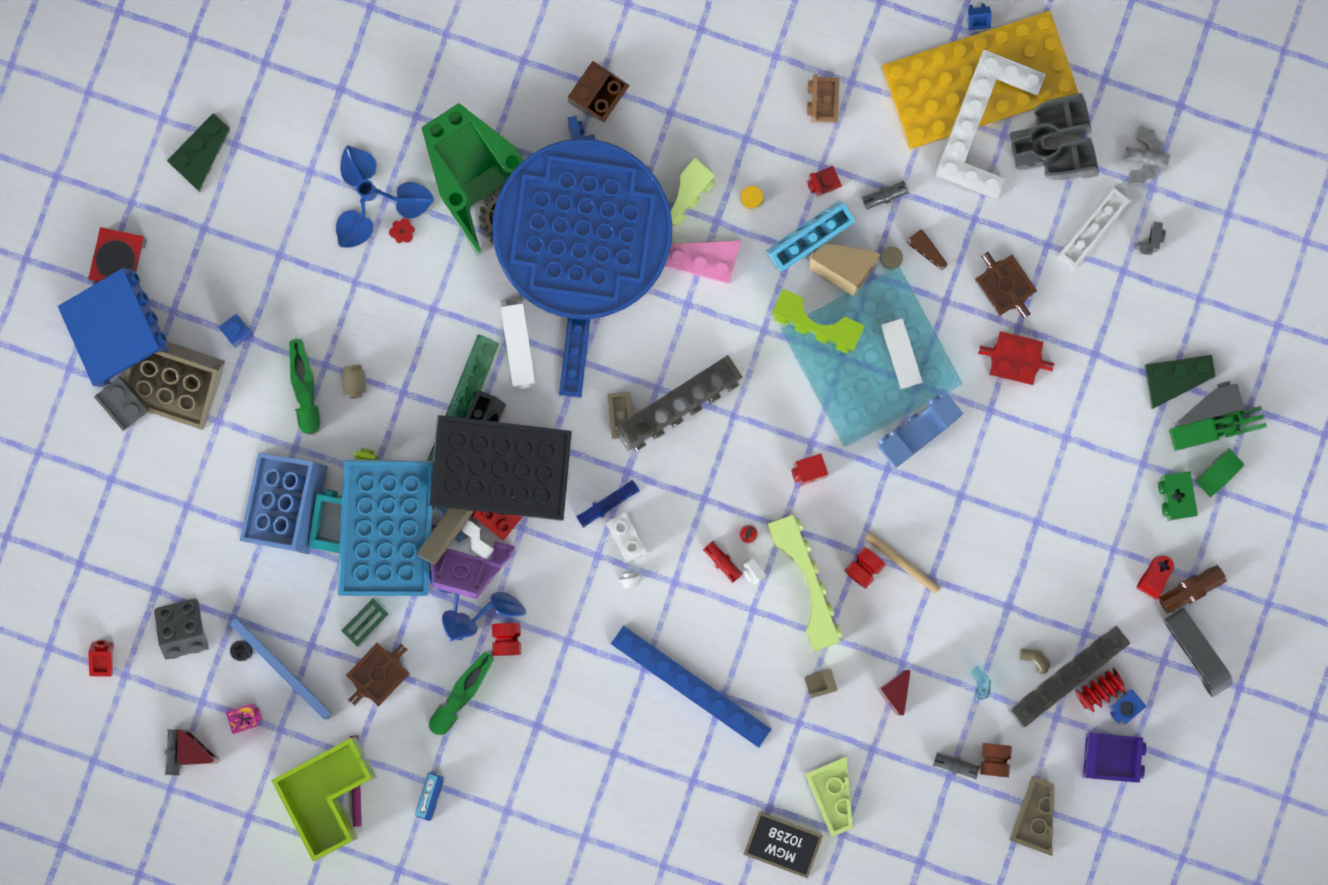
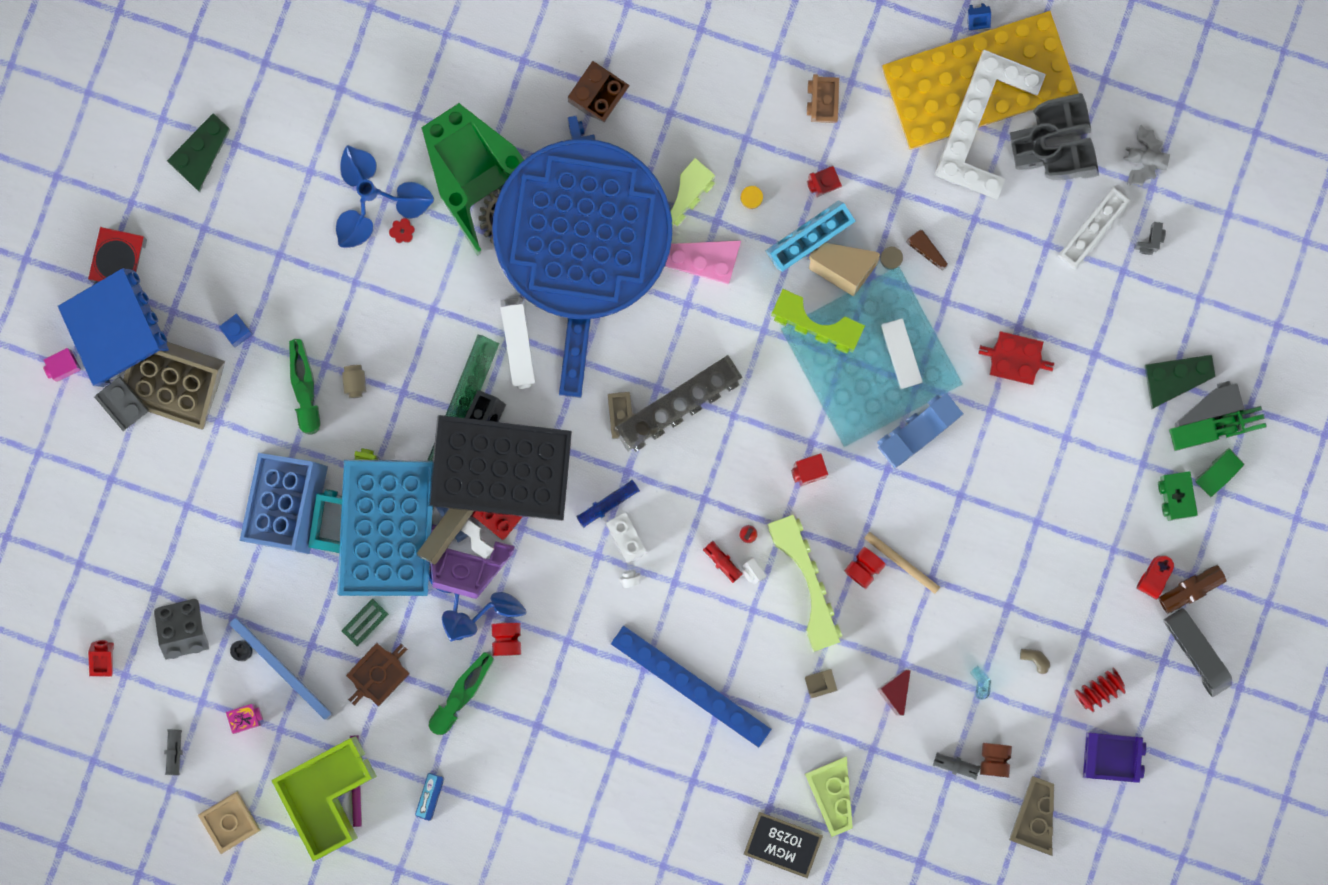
dark red slope [178,729,220,765] -> none
dark grey pin [862,180,909,210] -> none
reddish brown plate [975,251,1037,319] -> none
clear smoke brick [1008,625,1130,728] -> none
blue brick [1109,689,1147,724] -> none
none -> dark pink brick [43,348,81,382]
none -> tan tile [198,791,261,854]

